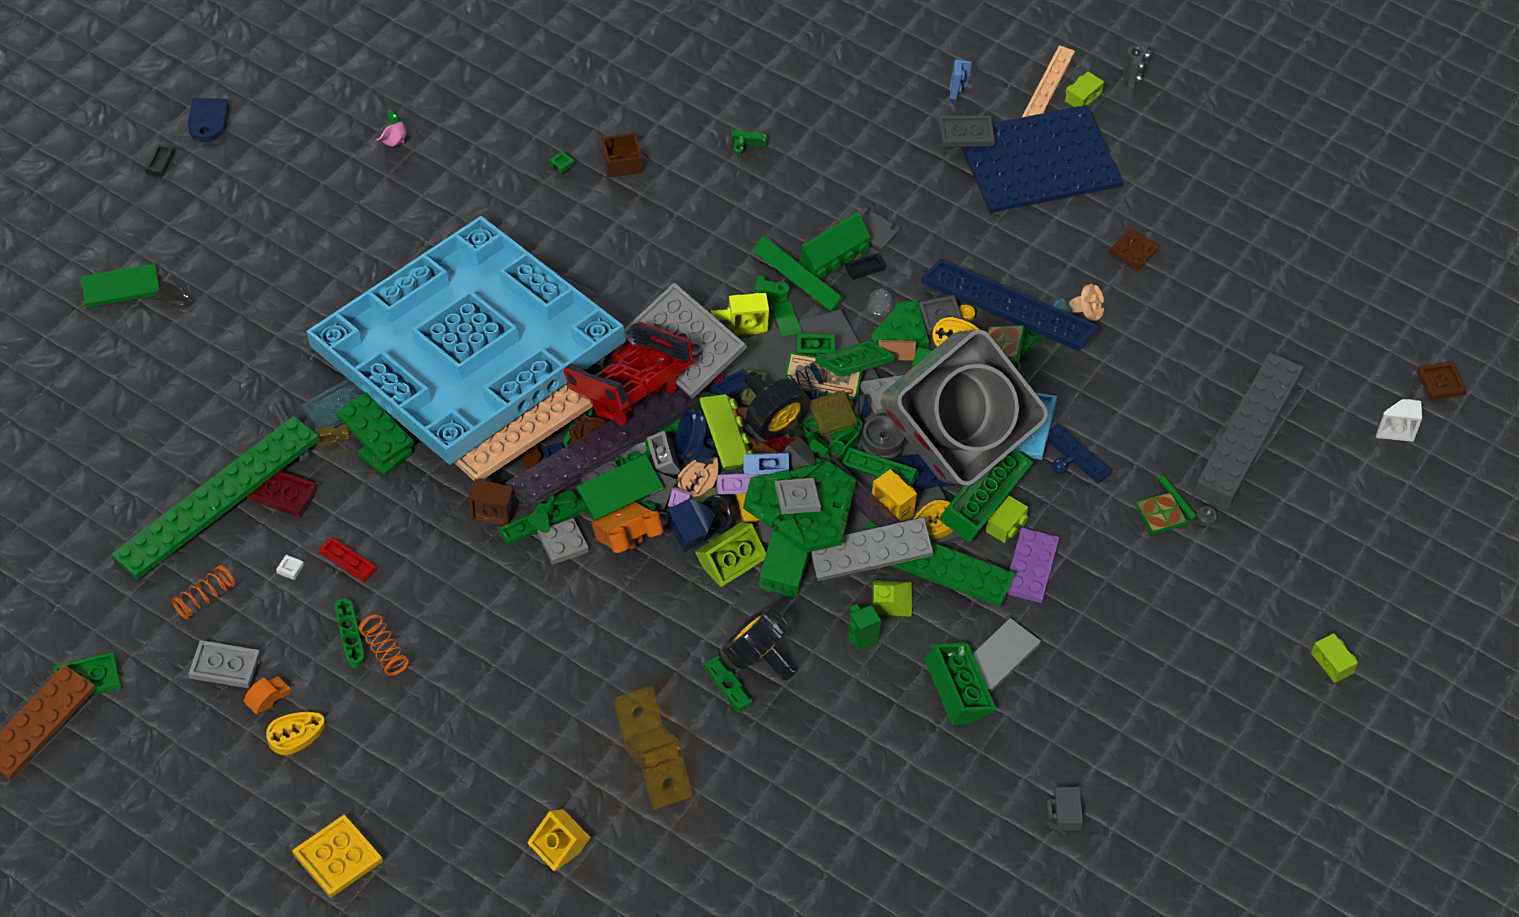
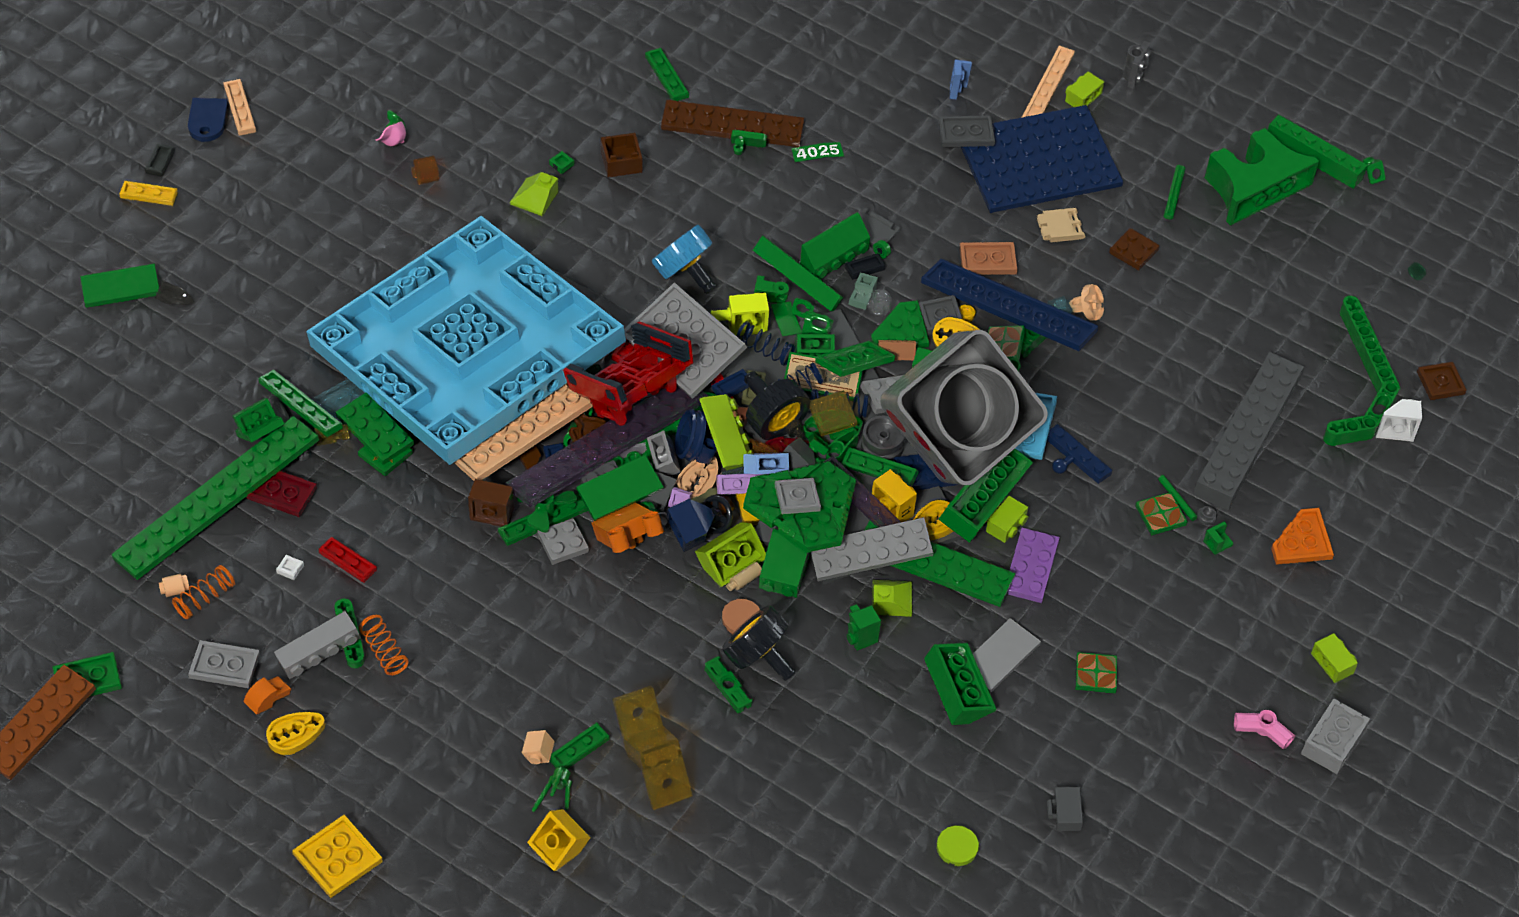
none -> yellow tile [119,181,178,206]
none -> light nougat brick [159,574,189,597]
none -> light nougat tile [223,79,256,136]
none -> green bracket [233,398,284,443]
none -> green tile [258,370,343,437]
none -> light grey brick [274,611,361,679]
none -> clear orange brick [411,156,439,184]
none -> lime slope [510,172,558,216]
none -> light nougat brick [522,730,555,765]
none -> green plant [532,767,572,812]
none -> green tile [550,722,610,769]
none -> green tile [645,48,689,101]
none -> dark azure wheel [651,224,716,294]
none -> reddish brown plate [661,100,804,147]
none -> nougat tile [722,599,760,634]
none -> tan cylinder [726,562,762,591]
none -> dark blue piece [736,321,795,366]
none -> green sticker [791,142,844,162]
none -> green piece [792,298,834,334]
none -> sand green brick [848,273,878,310]
none -> green tile [873,240,891,259]
none -> lime tile [936,826,979,866]
none -> nougat plate [959,242,1017,275]
none -> tan plate [1037,208,1085,243]
none -> tile [1075,652,1117,693]
none -> green axle [1164,165,1185,220]
none -> green panel [1203,521,1233,555]
none -> green piece [1205,128,1319,226]
none -> bright pink piece [1234,710,1295,749]
none -> green brick [1268,115,1367,189]
none -> orange plate [1271,508,1334,565]
none -> light grey piece [1301,699,1370,774]
none -> green beam [1323,296,1400,446]
none -> green bracket [1361,157,1386,184]
none -> clear green tile [1408,262,1426,280]

